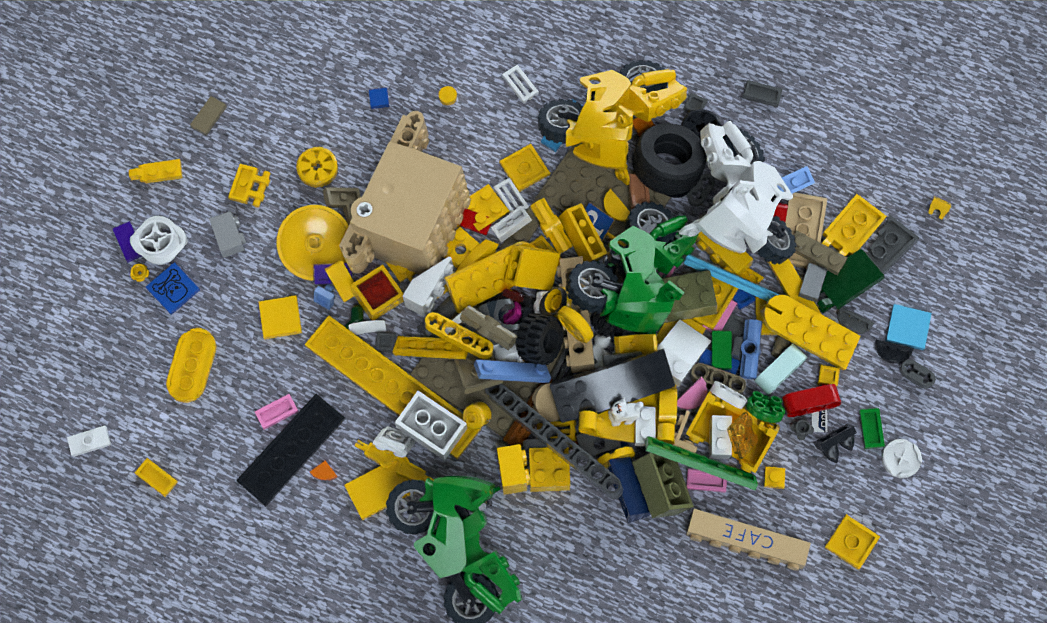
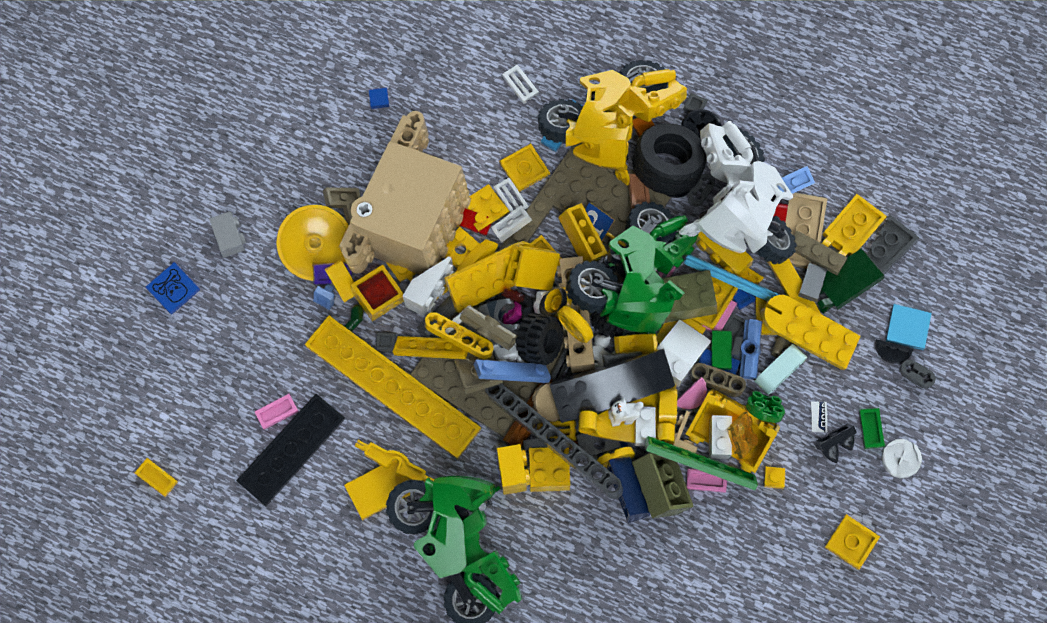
white plate [67,426,111,457] -> none
dark purple tile [113,221,142,263] -> none
yellow hinge [129,159,183,183] -> none
white piece [130,216,188,265] -> none
yellow plate [130,264,149,282] -> none
yellow tile [166,328,217,403] -> none
dark tan tile [190,96,227,136] -> none
yellow plate [228,164,271,208] -> none
yellow tile [259,295,302,340] -> none
yellow wheel [296,147,338,188] -> none
orange tile [310,460,337,480] -> none
white sticker [349,320,386,335] -> none
white piece [373,426,415,458] -> none
white brick [395,391,467,461] -> none
yellow tile [439,86,457,105] -> none
yellow head [463,402,492,429] -> none
yellow piece [530,198,573,254] -> none
yellow tile [603,189,630,222] -> none
tan brick [686,509,811,571] -> none
white beam [710,381,747,409] -> none
dark grey tile [742,80,783,107] -> none
red beam [782,384,842,417] -> none
dark grey plate [790,417,814,440] -> none
yellow tile [817,365,840,387] -> none
dark grey tile [837,307,874,334] -> none
yellow tile [928,196,951,219] -> none

